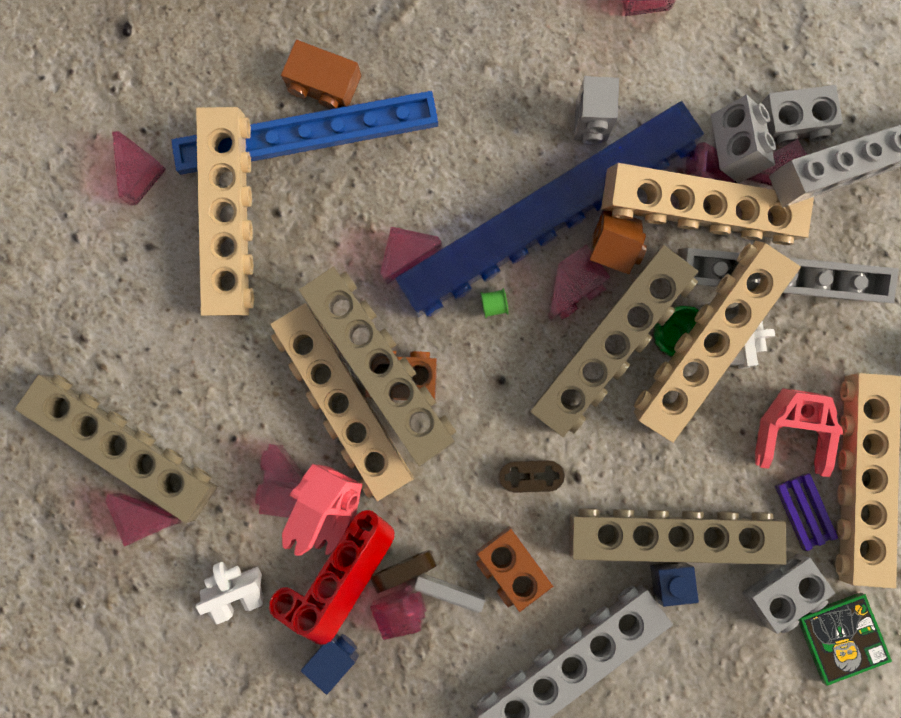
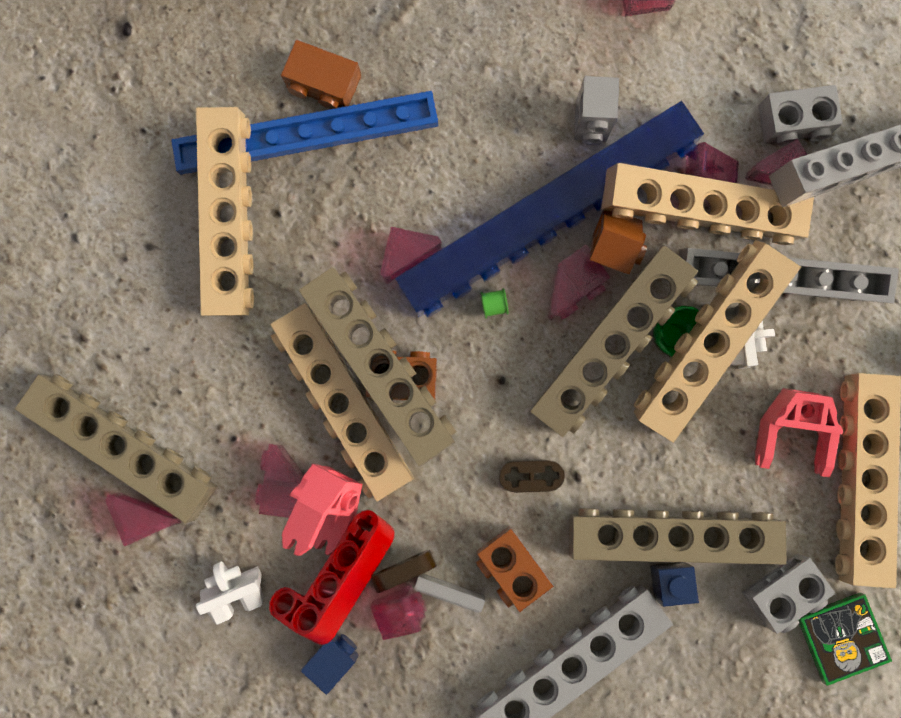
clear pink slope [112,131,166,206] -> none
light grey brick [711,95,776,183] -> none
dark purple tile [775,473,838,551] -> none

